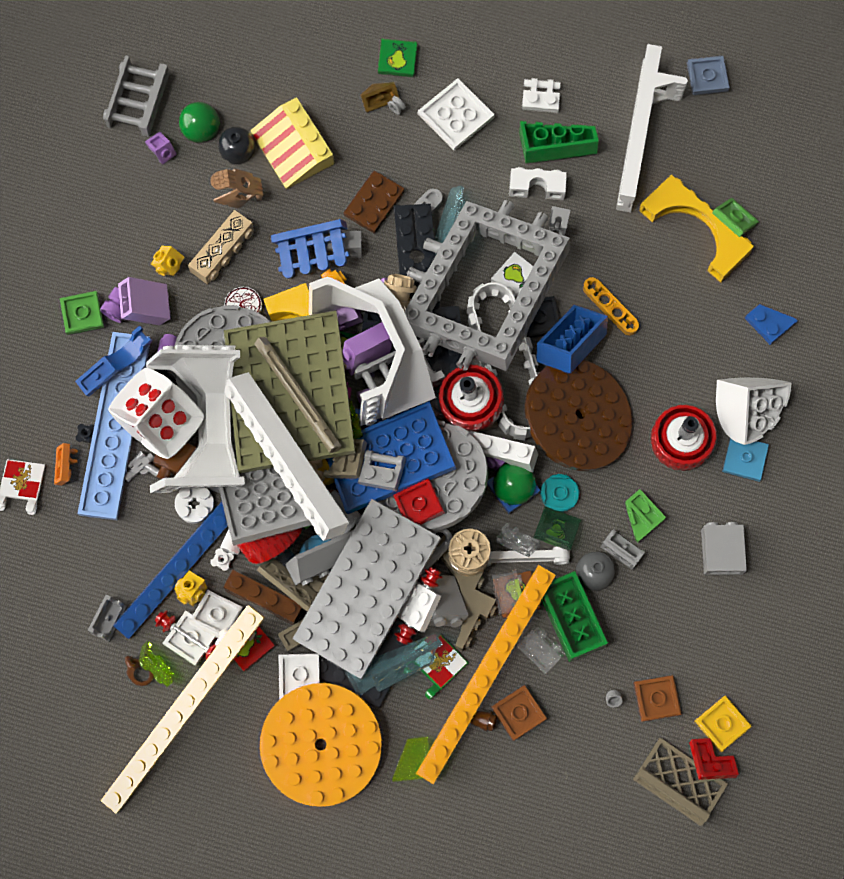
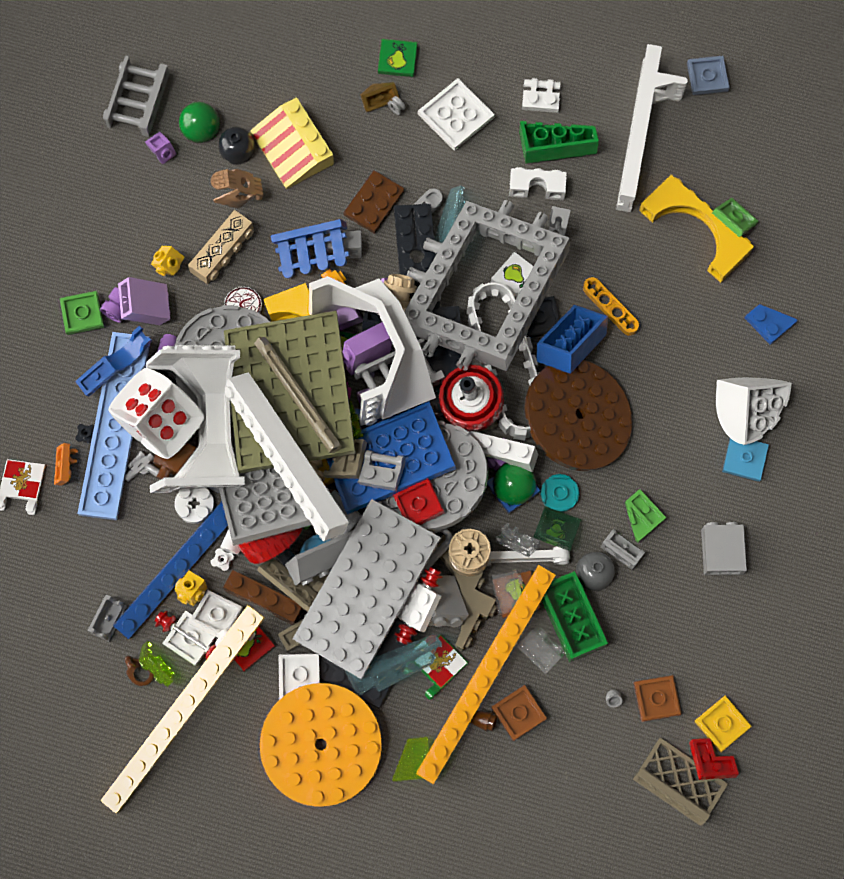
red wheel [650,405,717,471] -> none

